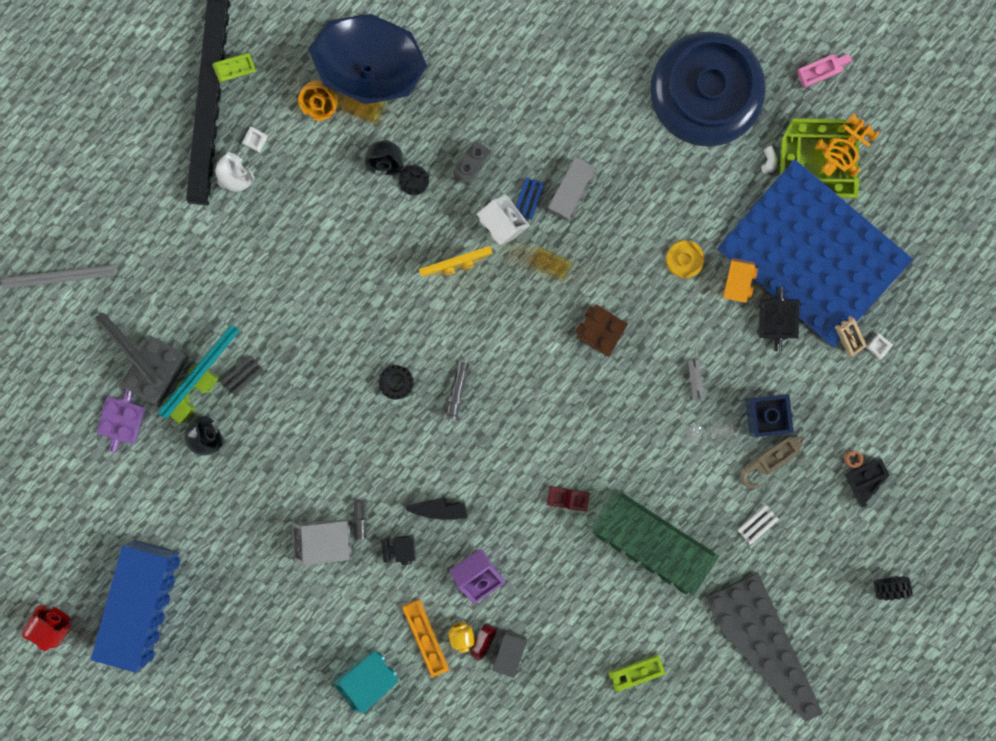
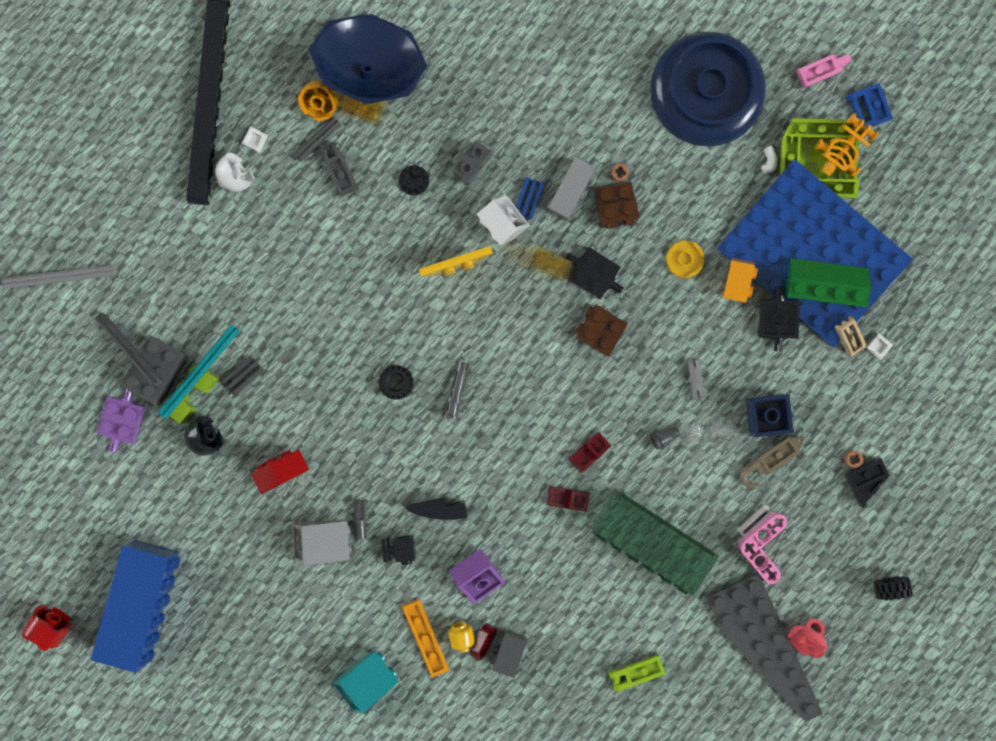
lime plate [212,53,256,83] -> none
black cylinder [365,140,404,175] -> none
none -> red brick [251,449,310,495]
none -> dark grey axle [294,117,341,162]
none -> dark grey hinge [319,142,359,197]
none -> black plate [565,247,624,300]
none -> dark red slope [568,432,611,473]
none -> reddish brown plate [594,182,640,229]
none -> nougat bush [611,164,629,182]
none -> dark grey cone [650,426,680,450]
none -> bright pink beam [738,512,787,584]
none -> green slope [784,258,871,308]
none -> coral tile [788,619,827,658]
none -> blue plate [846,83,893,128]

